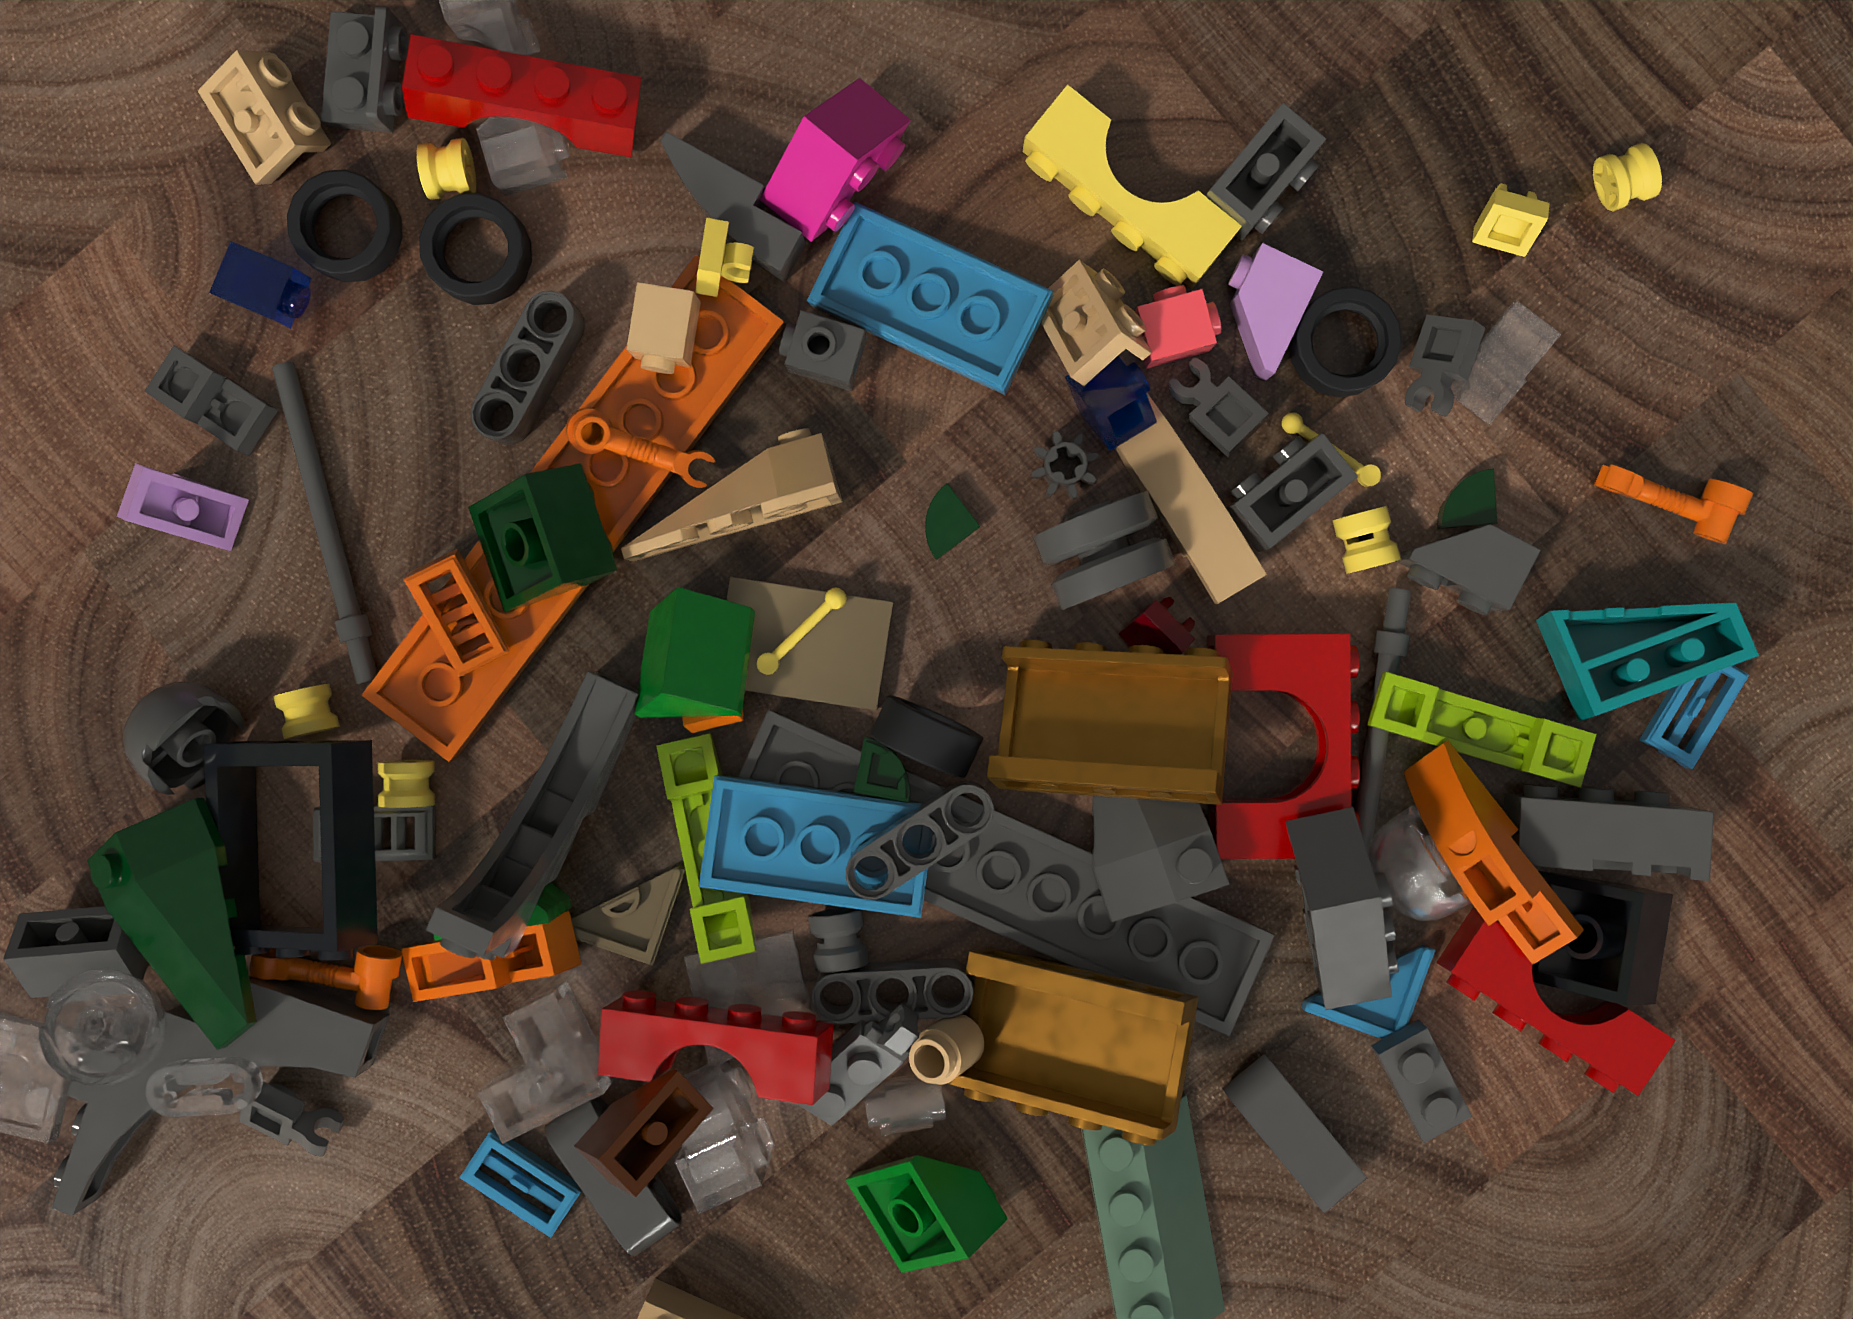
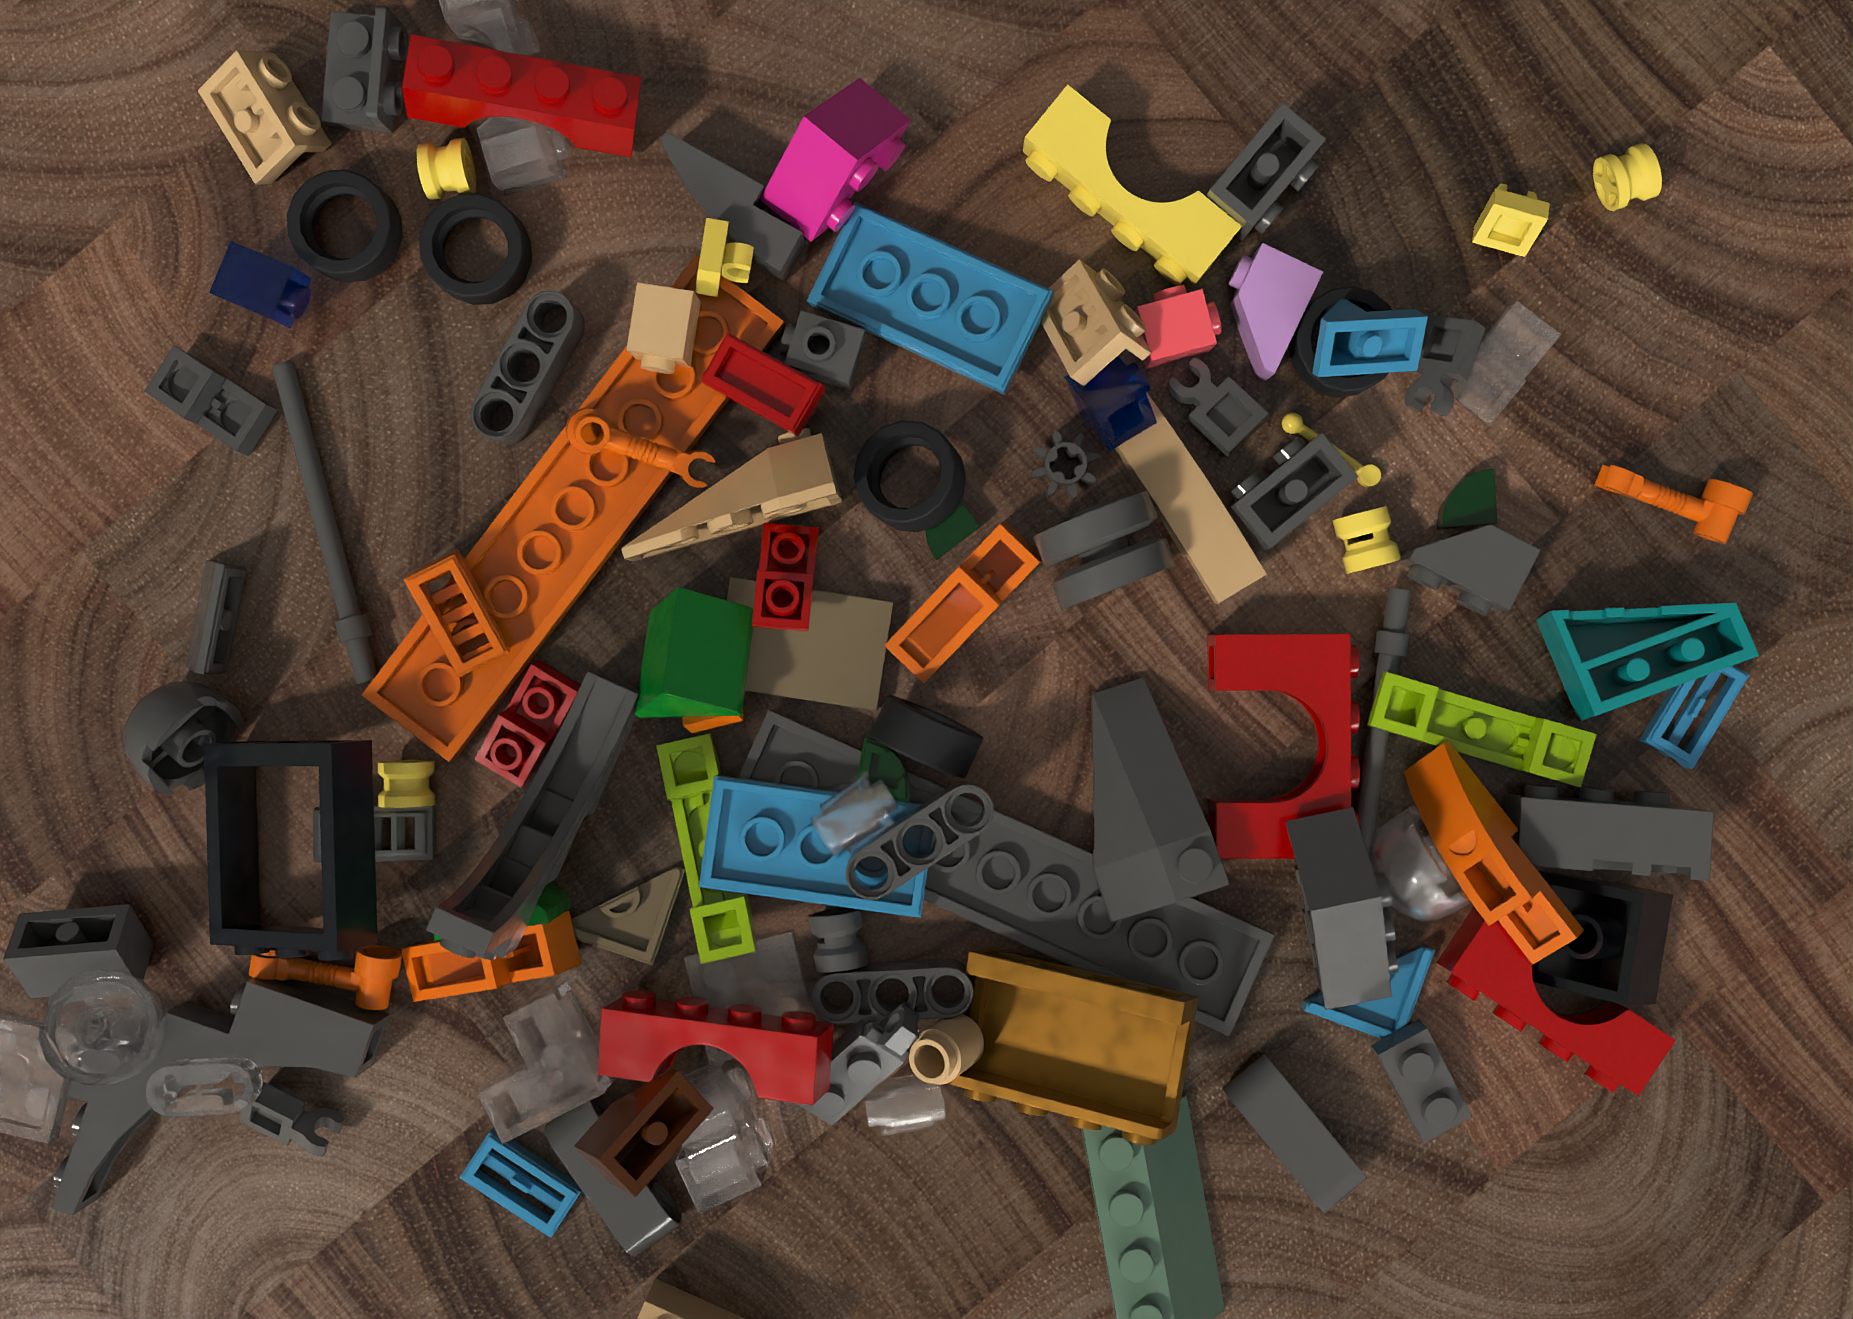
dark green wedge [87,798,257,1050] -> none
lavender slope [117,463,249,551] -> none
light yellow wheel [274,684,340,740] -> none
dark green slope [468,463,617,612] -> none
light yellow hinge [757,587,847,675] -> none
green slope [845,1155,1008,1273] -> none
pearl gold panel [987,640,1233,805] -> none
dark red tile [1119,597,1195,655] -> none
none -> dark grey slope [186,560,246,674]
none -> red slope [474,659,581,788]
none -> red tile [700,332,826,437]
none -> red slope [752,523,819,631]
none -> clear brick [810,776,899,856]
none -> black tyre [854,420,966,532]
none -> orange slope [884,520,1042,684]
none -> dark azure slope [1312,299,1428,377]

